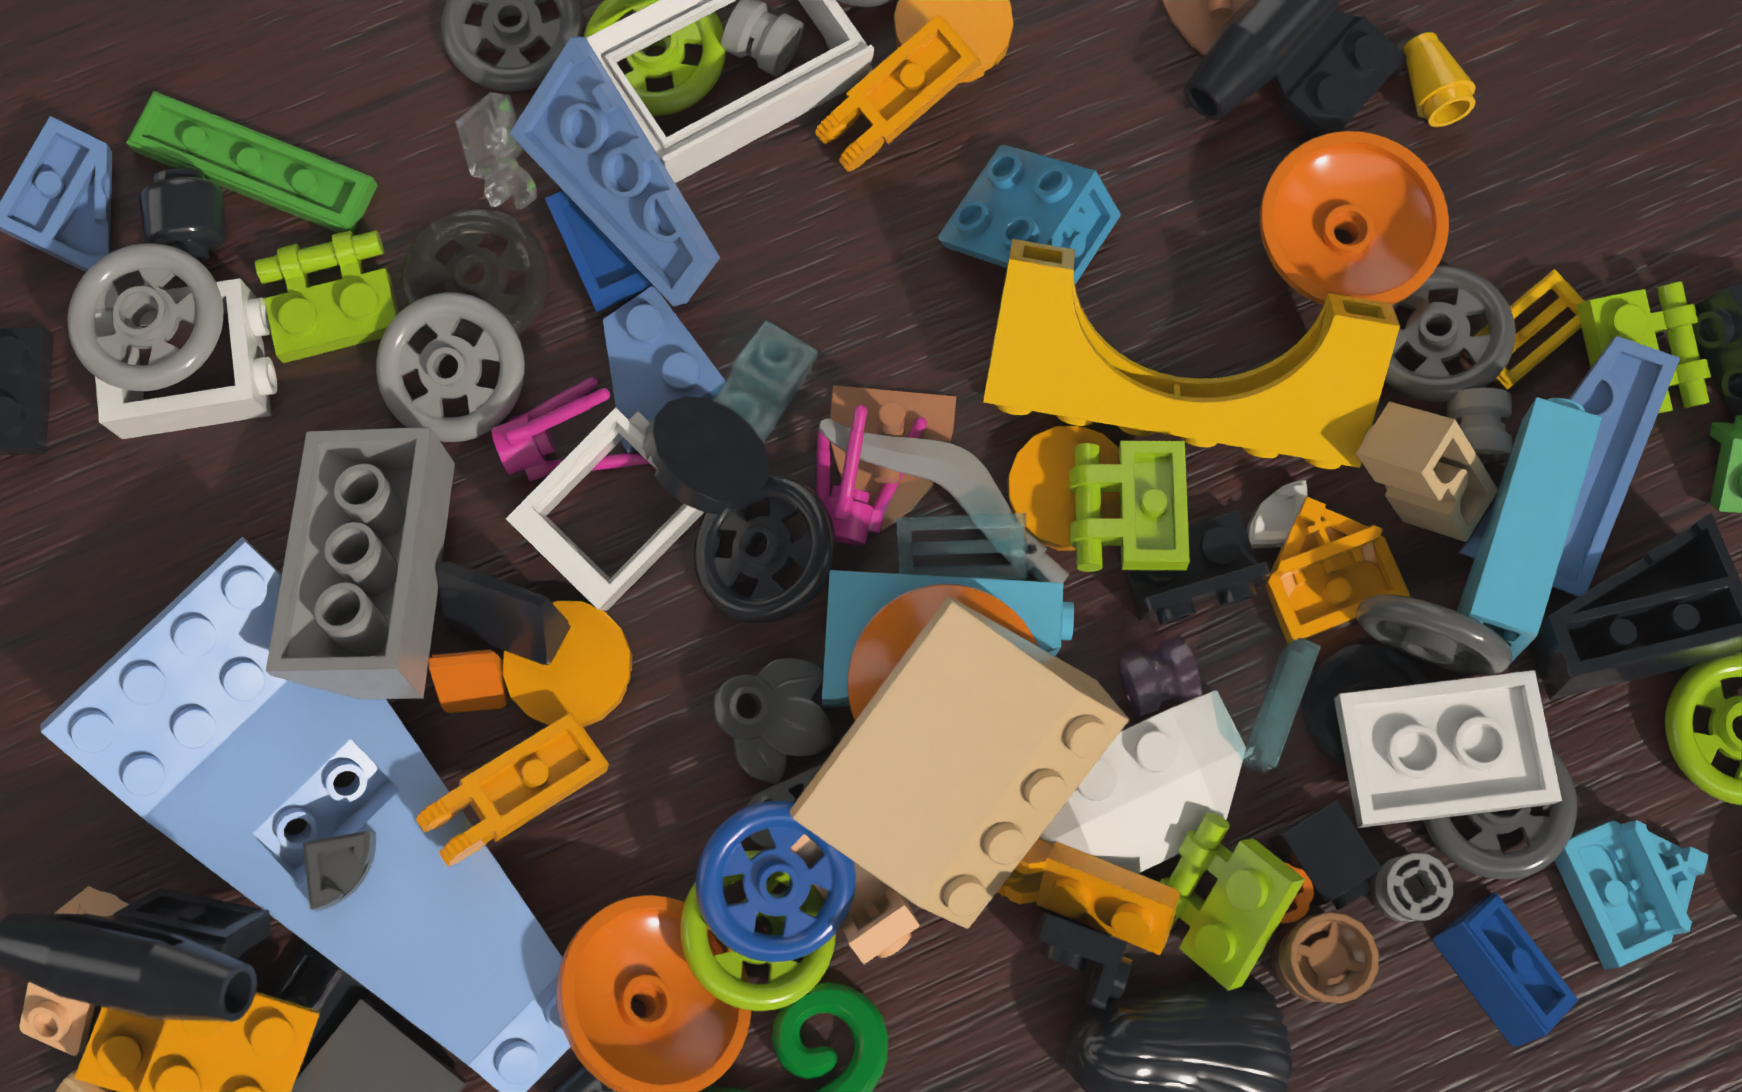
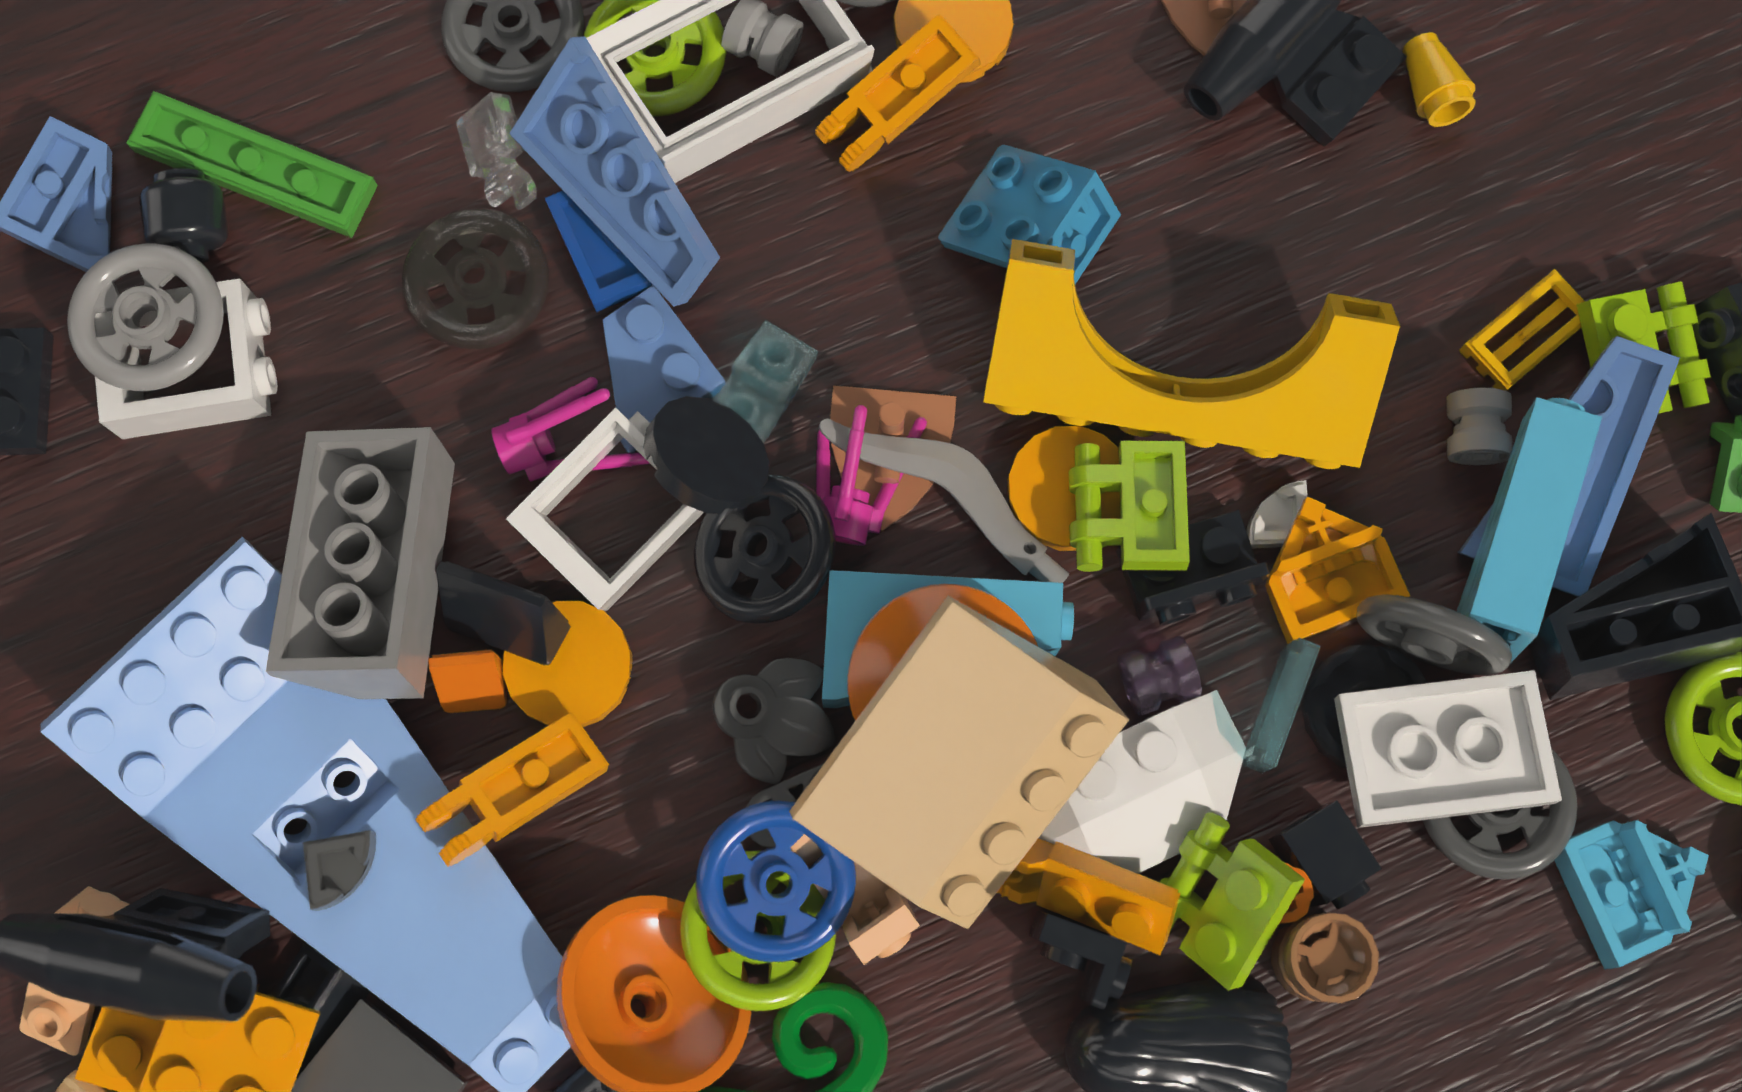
lime plate [255,230,399,363] -> none
light grey plate [376,292,525,442] -> none
clear light blue tile [897,513,1029,579] -> none
orange dish [1260,131,1449,306] -> none
tan brick [1356,402,1498,542] -> none
light grey wheel [1370,853,1453,922] -> none
dark grey plate [1384,265,1516,402] -> none
blue slope [1433,892,1578,1047] -> none

